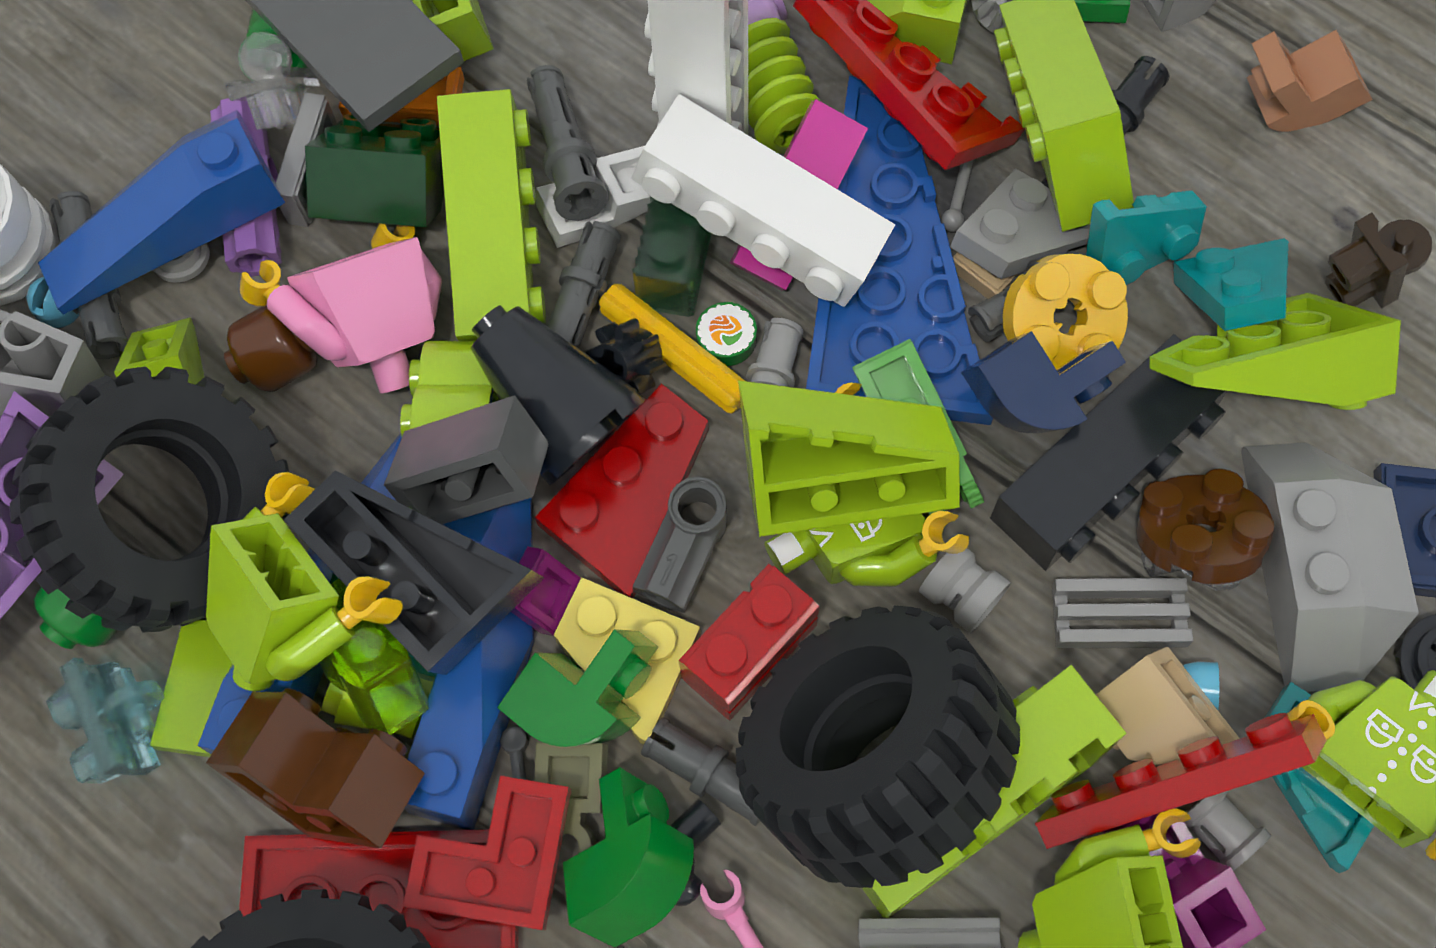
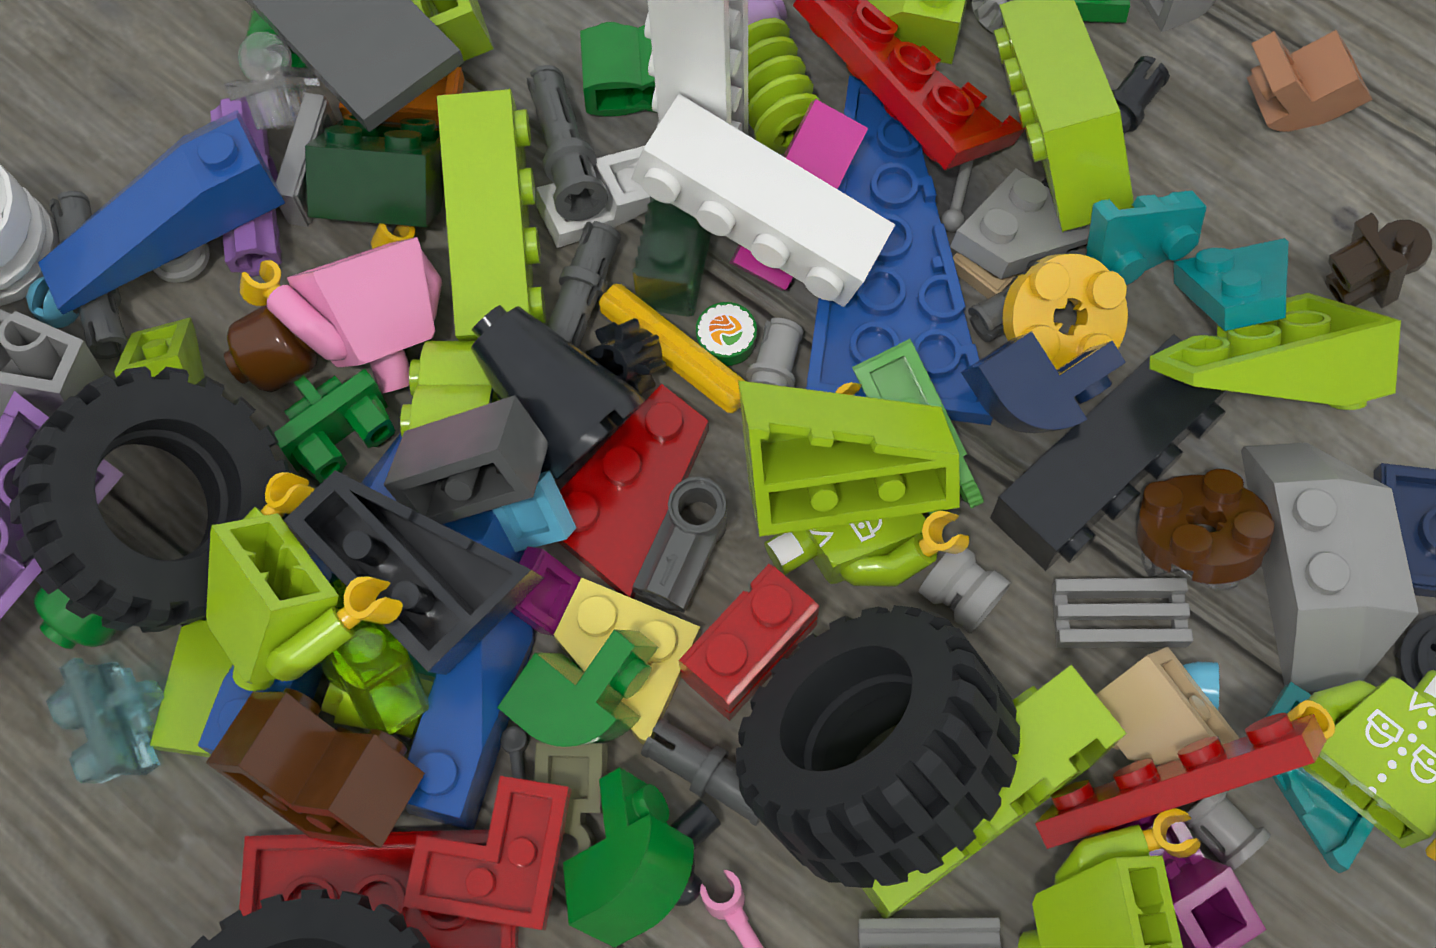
none -> green hips [274,368,396,484]
none -> medium azure plate [492,471,576,552]
none -> green brick [580,22,658,116]

